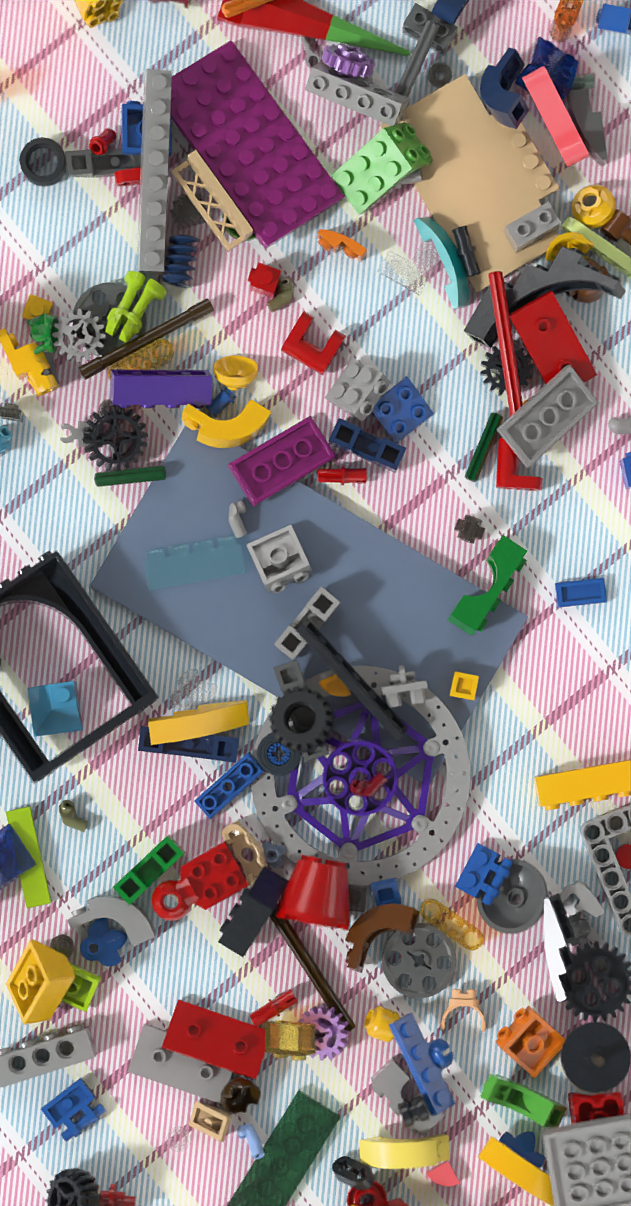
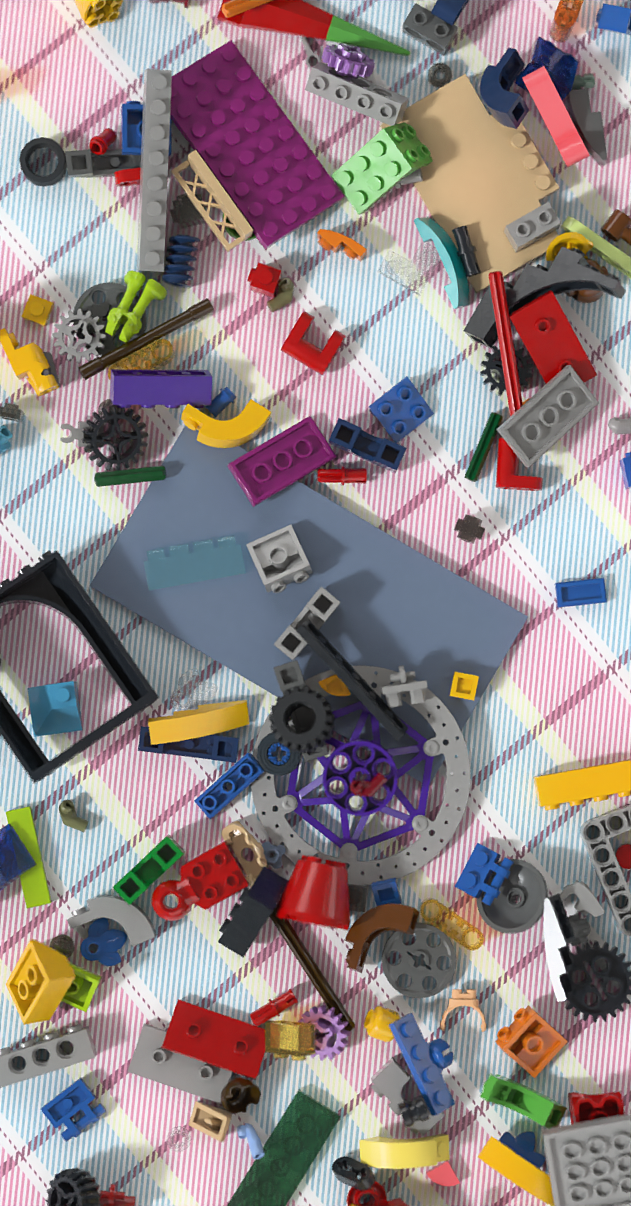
green piece [27,313,59,354] -> none
yellow piece [213,355,258,390] -> none
light grey arm [229,500,247,538] -> none
light grey plate [325,358,391,422] -> none
dark grey axle [395,20,439,97] -> none
green arch [447,535,527,636] -> none
black piece [561,1022,631,1093] -> none
yellow piece [571,184,616,228] -> none

